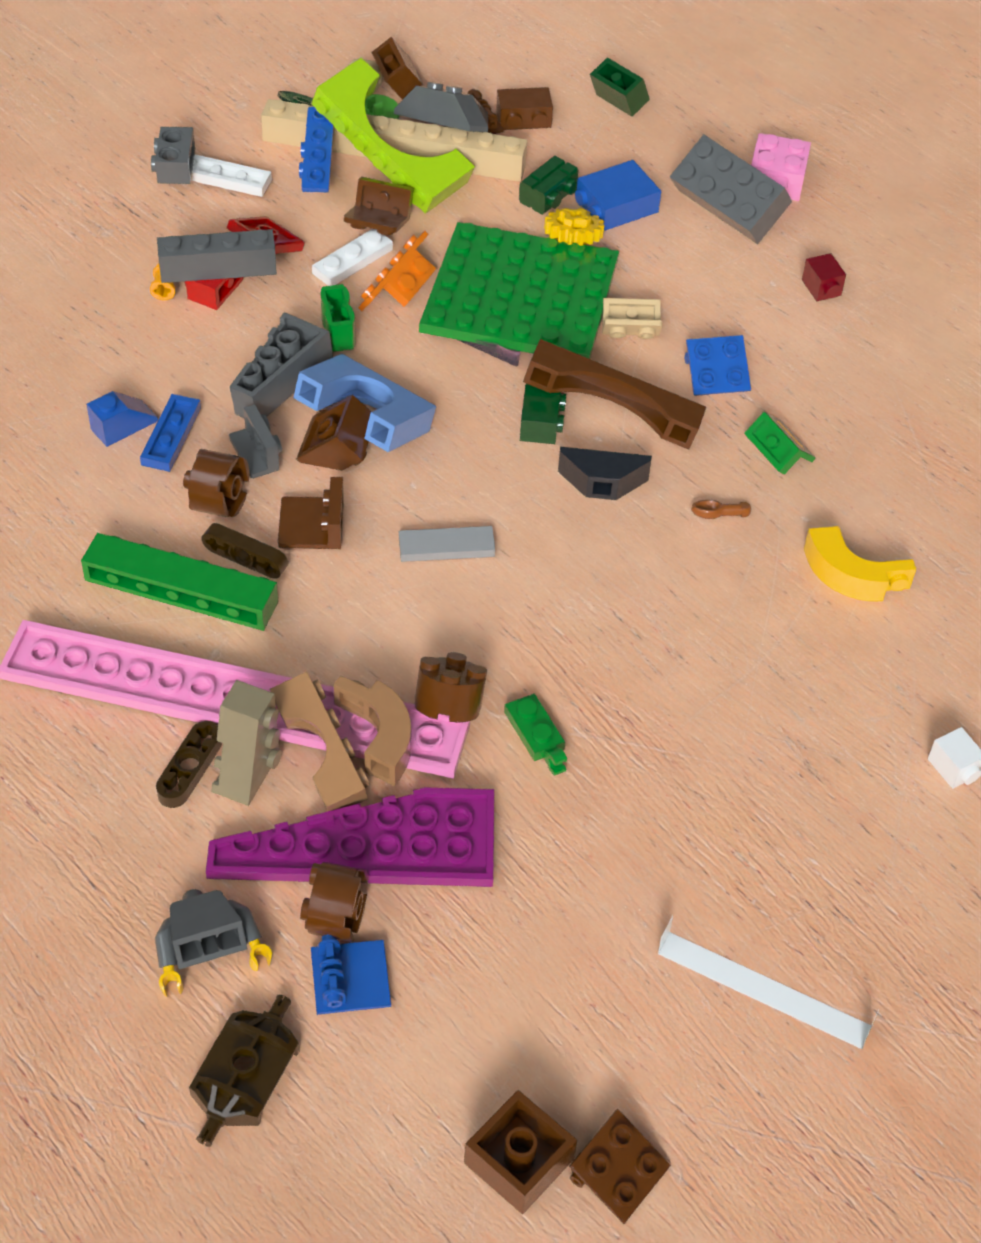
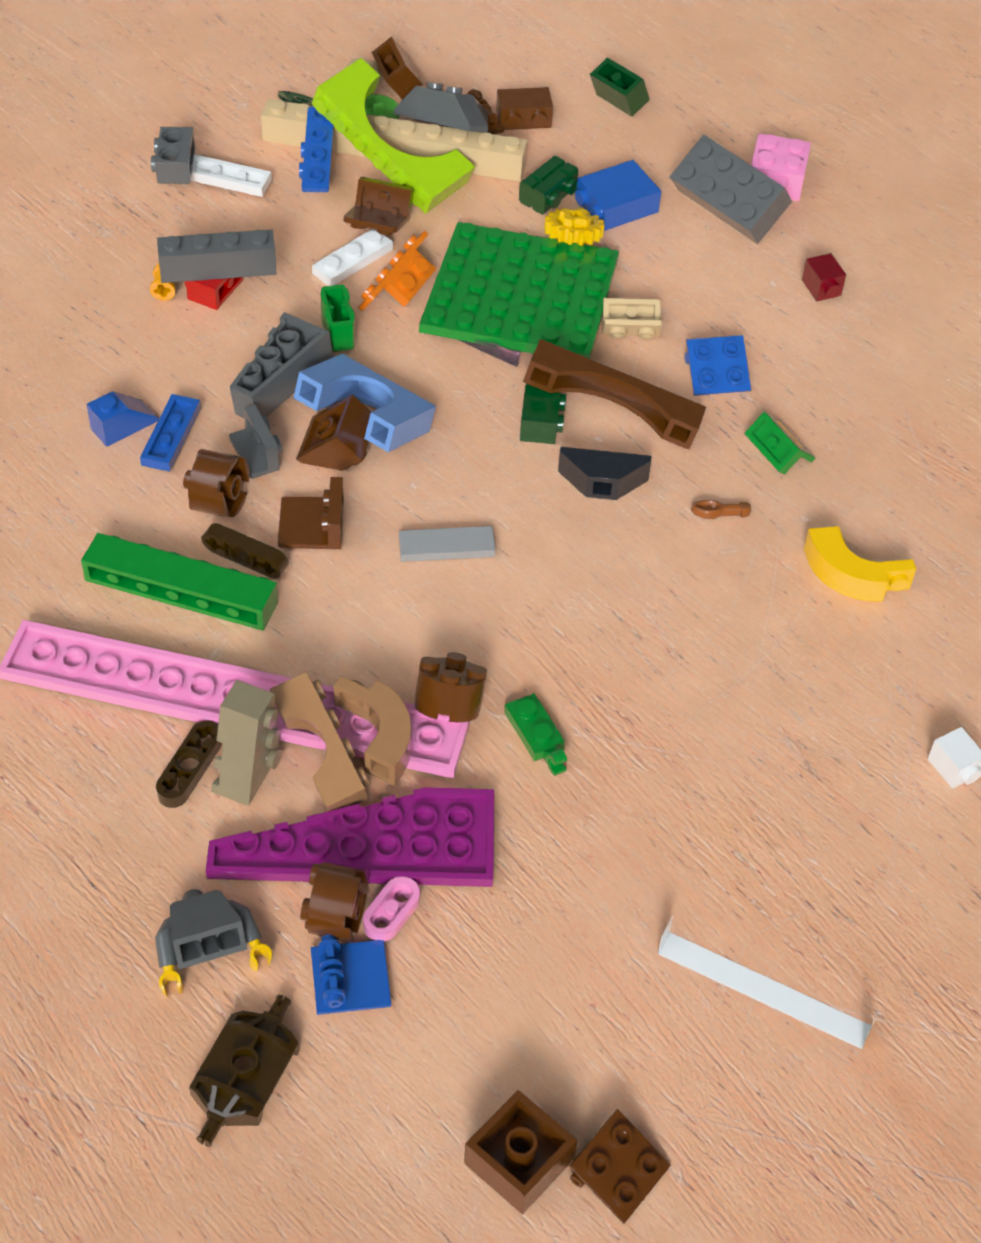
red plate [226,216,305,254] -> none
none -> bright pink plate [363,877,420,942]

